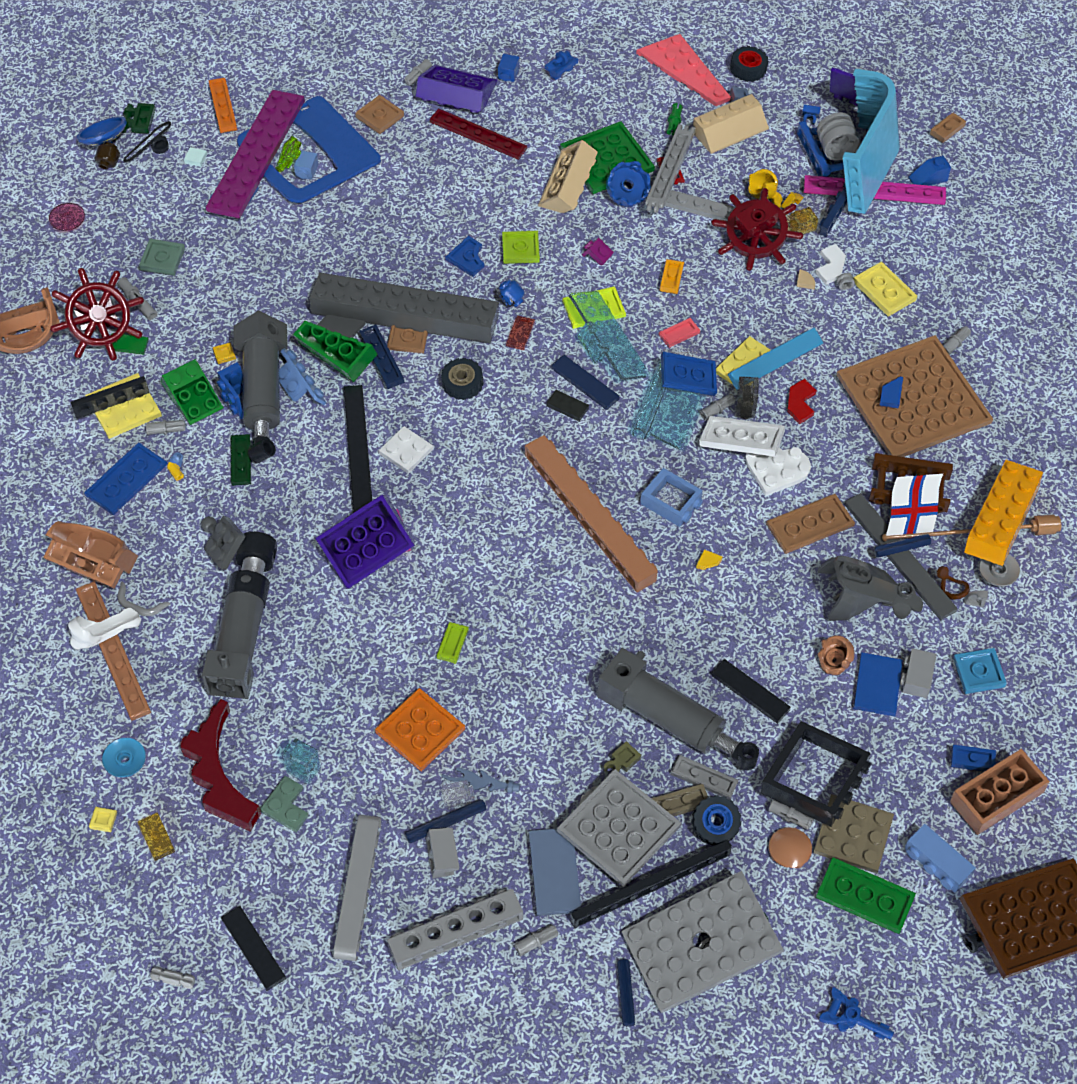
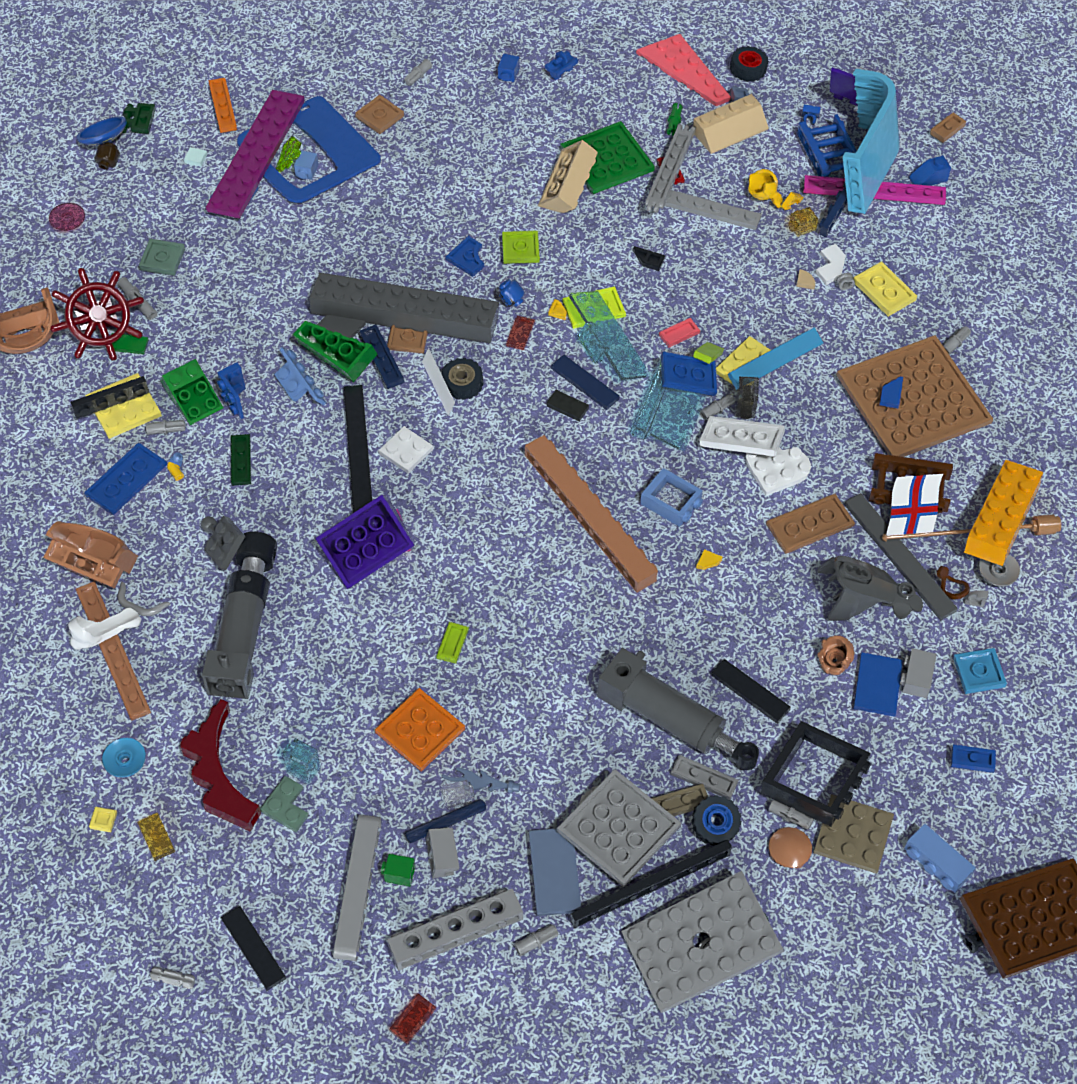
black piece [123,121,171,162] -> none
black tile [151,136,169,154] -> none
yellow tile [212,342,236,364] -> none
dark grey piece [233,310,288,463] -> none
dark purple slope [416,65,498,113] -> none
dark red tile [430,108,527,160] -> none
magenta bracket [581,237,614,266] -> none
olive plate [603,741,642,772] -> none
blue plate [606,161,651,207] -> none
dark blue axle [617,959,635,1027] -> none
light orange plate [660,259,684,294] -> none
dark red piece [711,188,804,271] -> none
red tile [787,378,817,424] -> none
green plate [816,857,916,934] -> none
light grey wheel [817,112,860,161] -> none
blue piece [819,987,894,1040] -> none
dark blue axle [874,533,931,558] -> none
nougat brick [950,749,1050,835] -> none
none -> green brick [381,854,416,887]
none -> clear red tile [389,994,436,1045]
none -> white sticker [422,348,455,415]
none -> yellow tile [548,299,567,320]
none -> black tile [633,246,665,271]
none -> lime tile [693,342,724,364]

